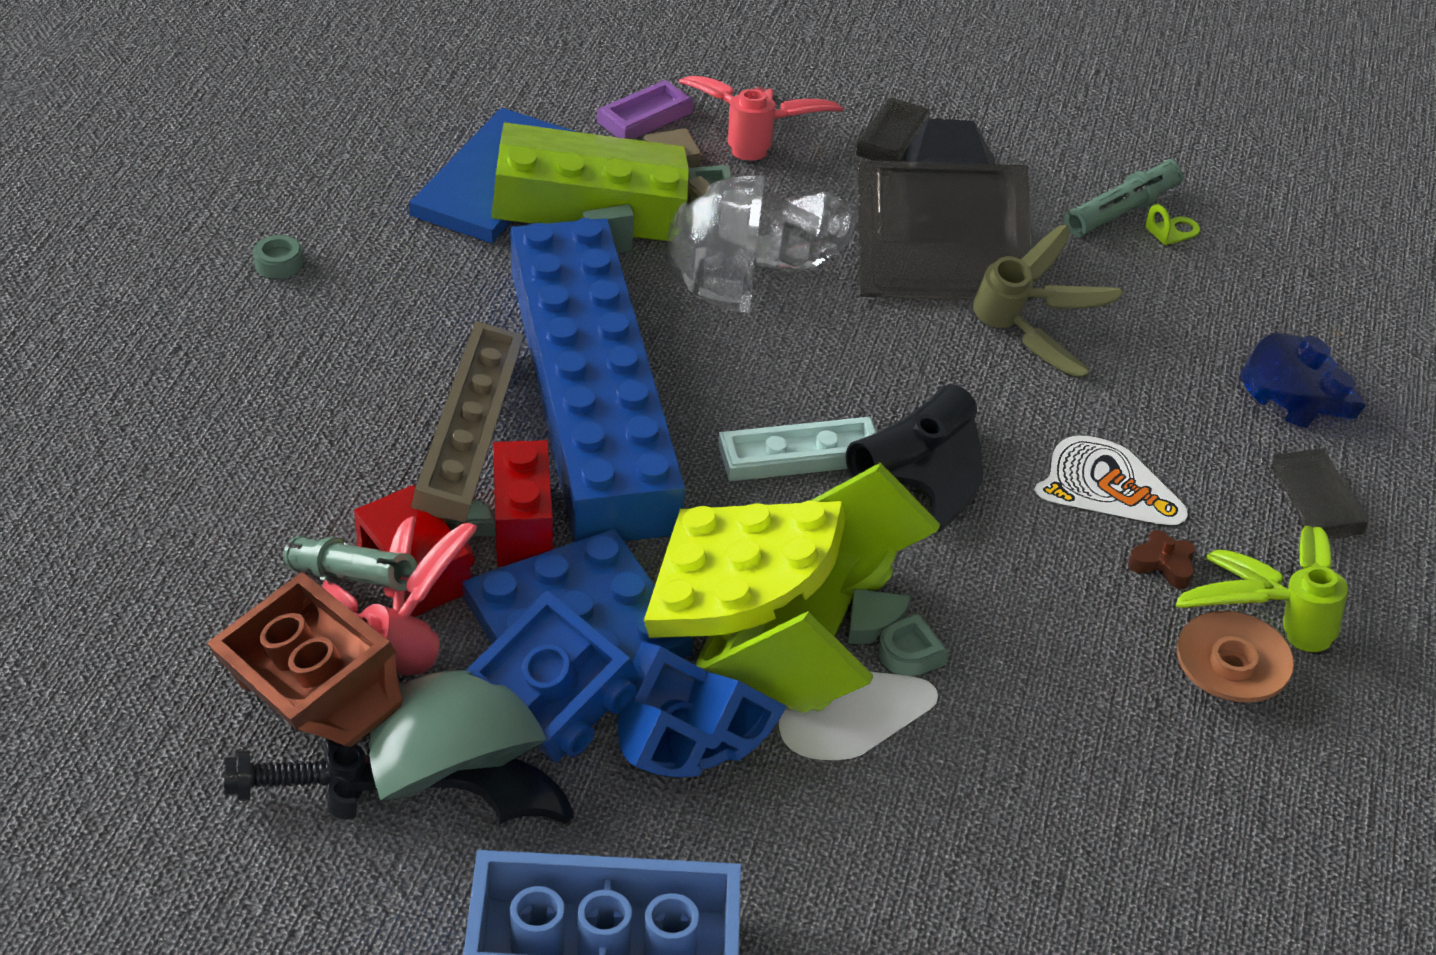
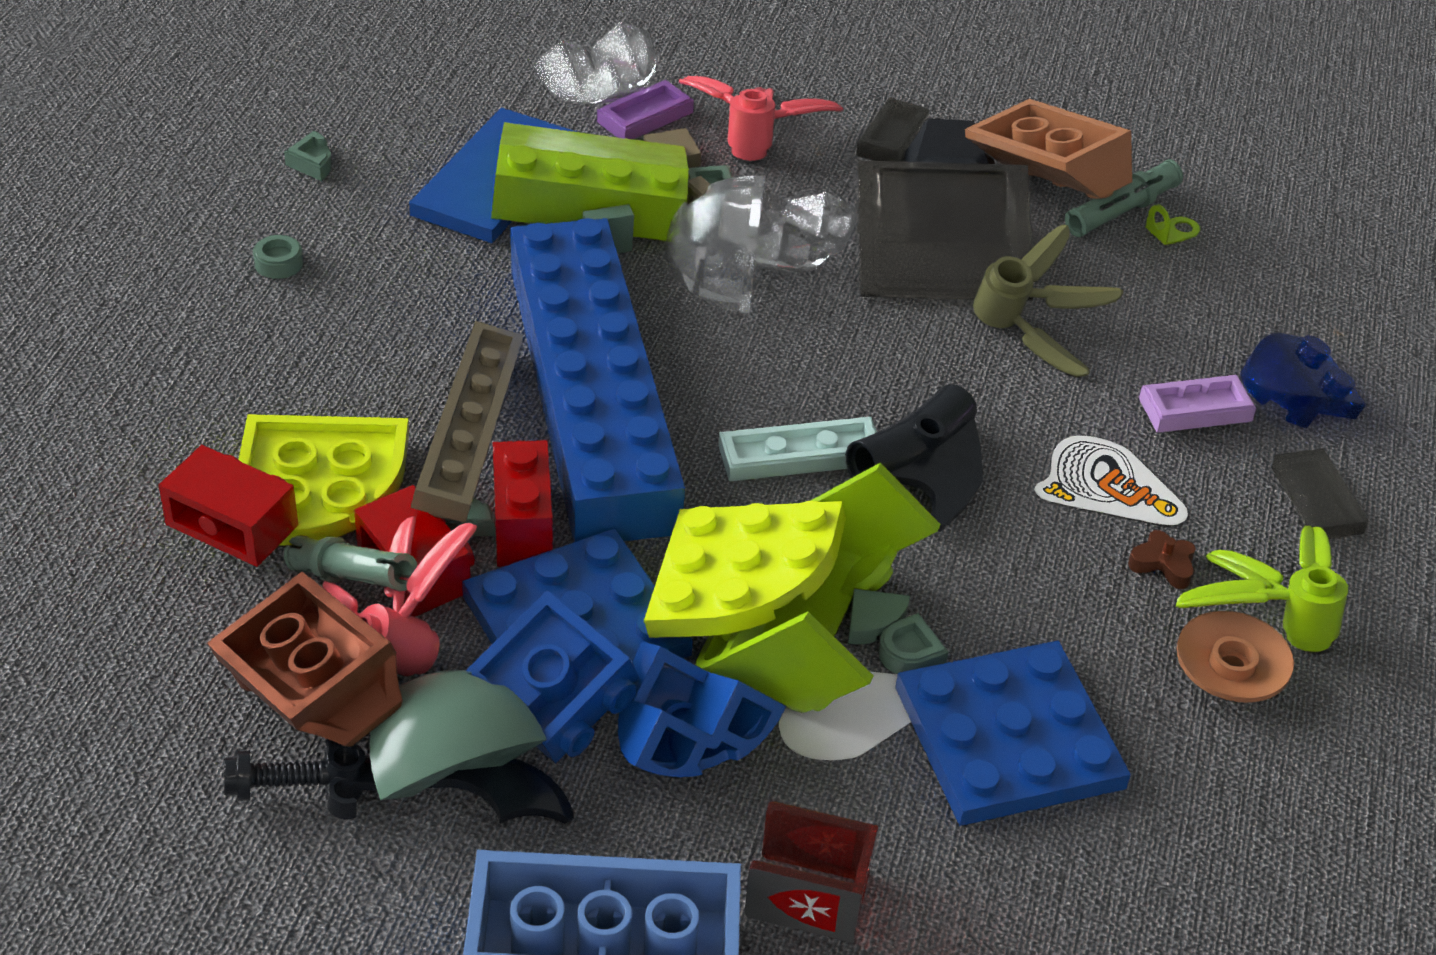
none -> red brick [158,444,299,567]
none -> neon yellow plate [238,414,409,546]
none -> sand green tile [284,131,332,181]
none -> clear brick [533,22,656,104]
none -> piece [744,801,879,943]
none -> blue plate [895,640,1131,826]
none -> nougat slope [965,99,1132,199]
none -> lavender plate [1139,375,1256,433]

